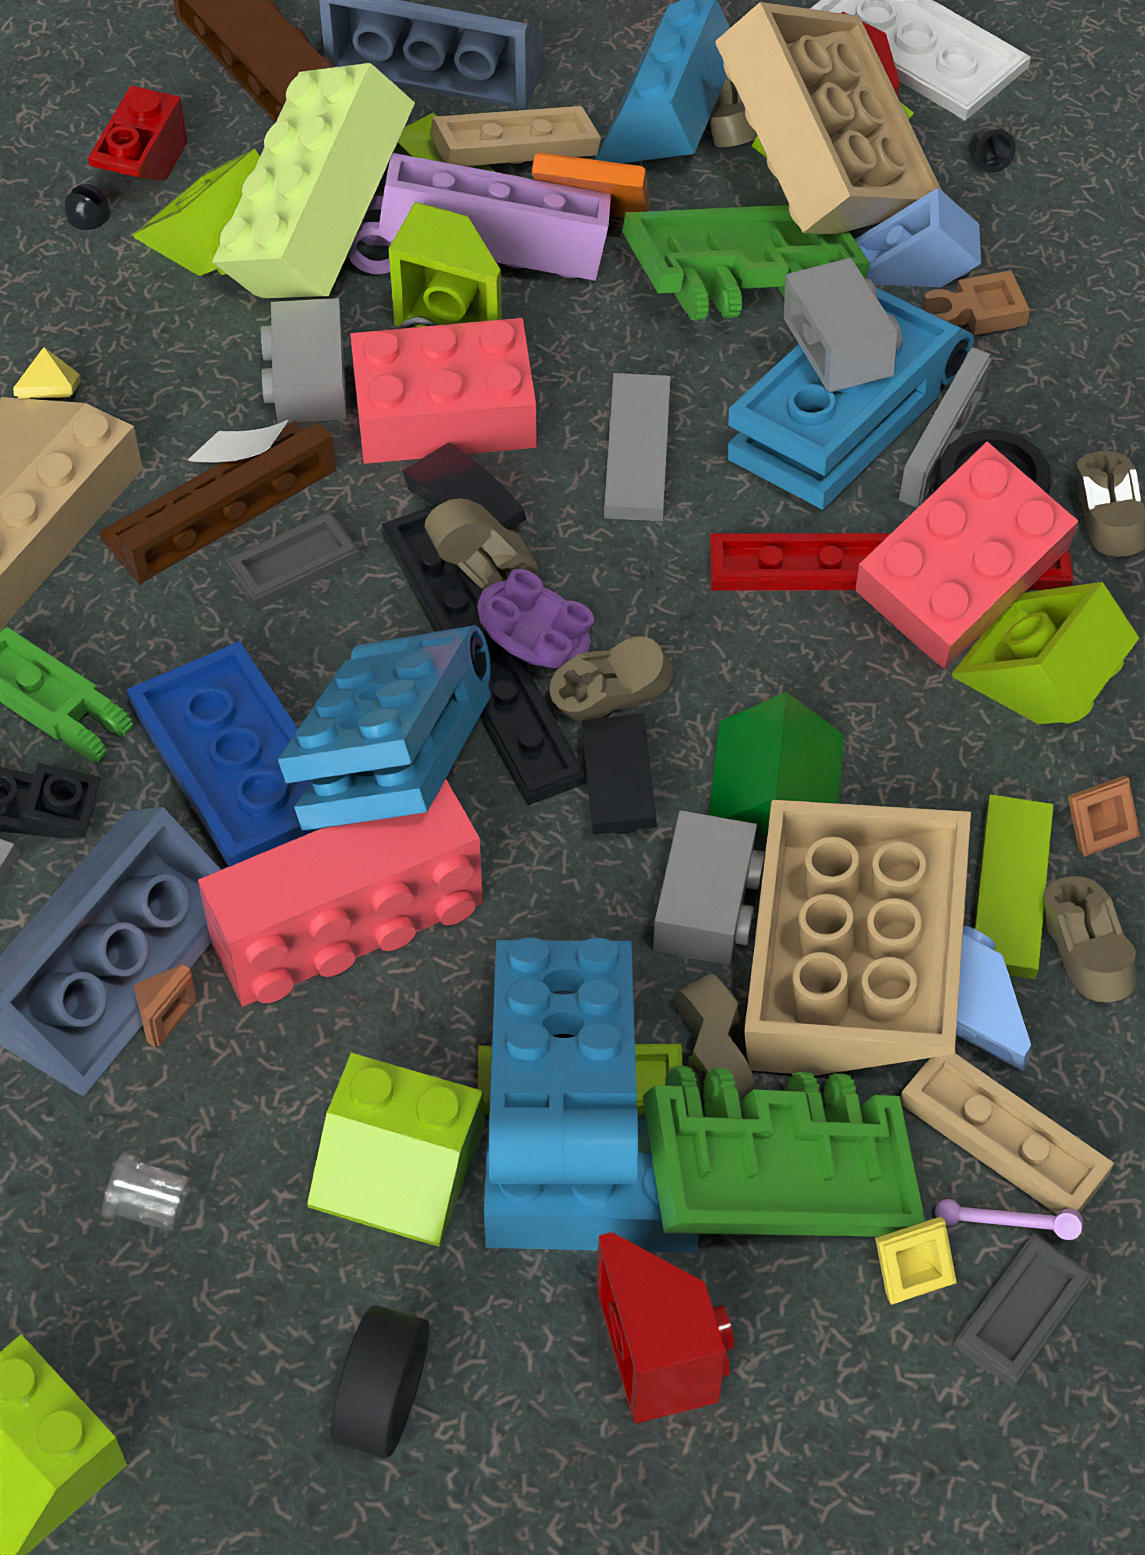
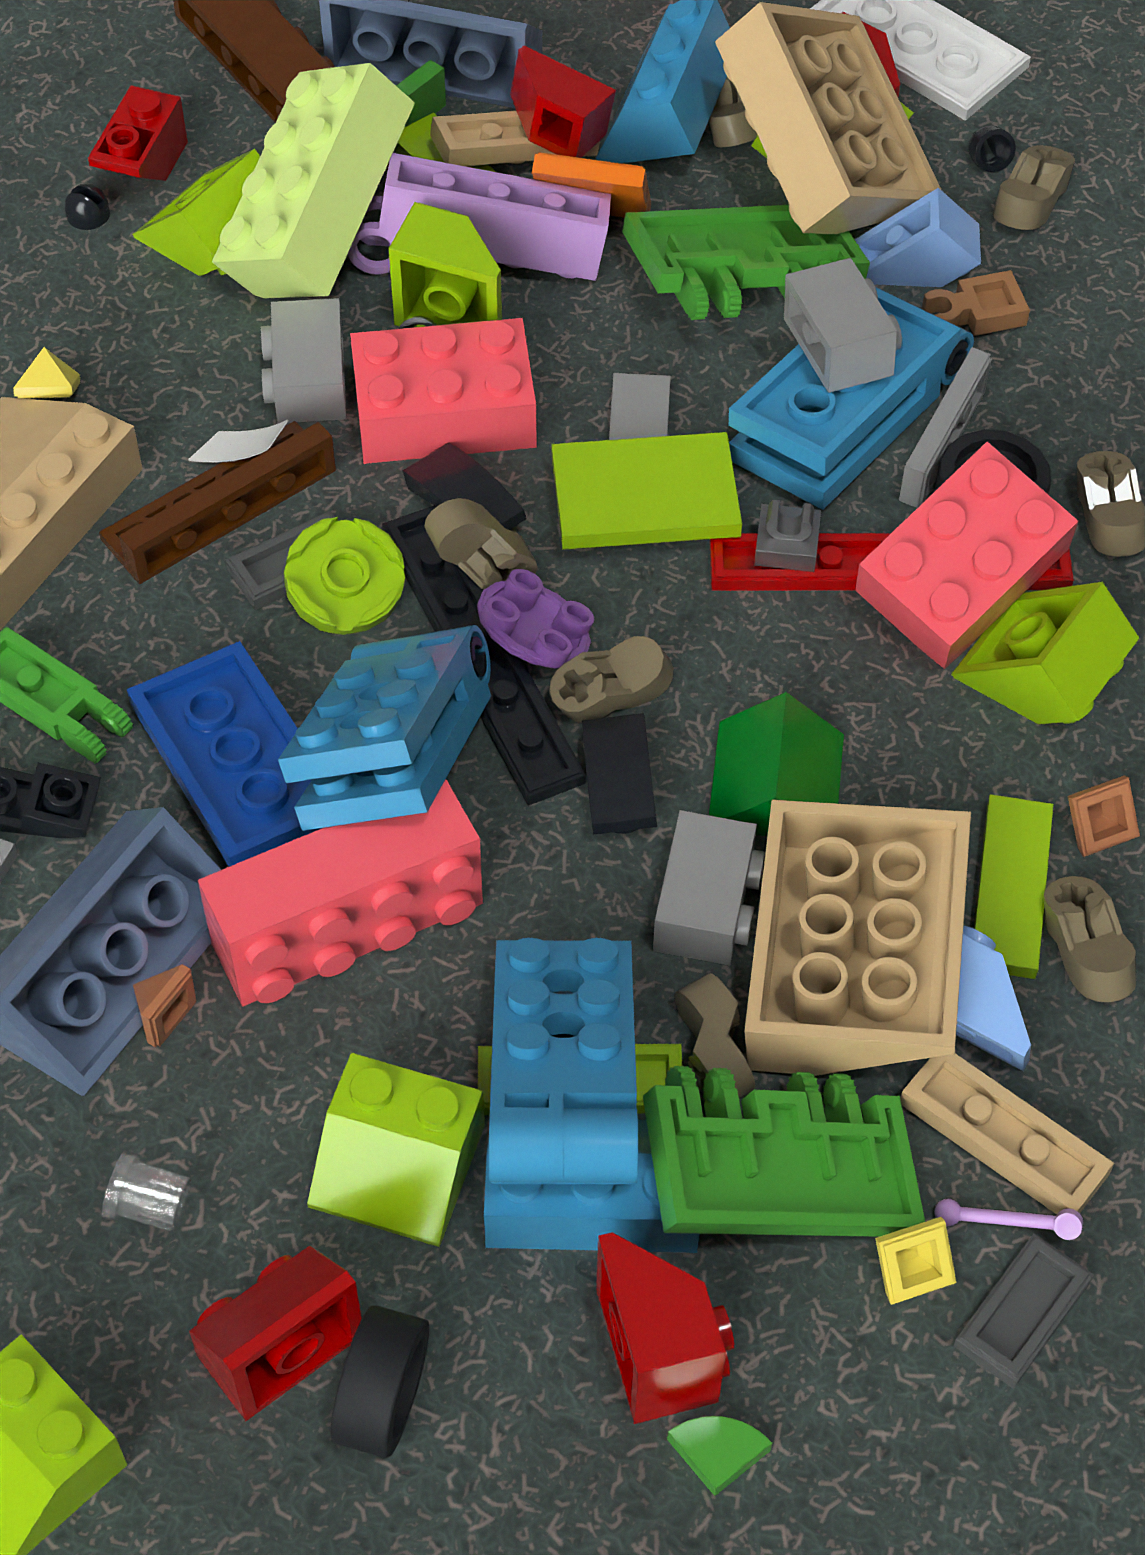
none -> red slope [189,1245,362,1421]
none -> lime tile [283,517,405,635]
none -> bright green tile [396,60,446,127]
none -> red slope [510,45,616,158]
none -> lime tile [551,432,742,550]
none -> bright green tile [667,1416,772,1496]
none -> flat silver tile [754,500,821,572]
none -> dark tan piece [993,145,1075,230]

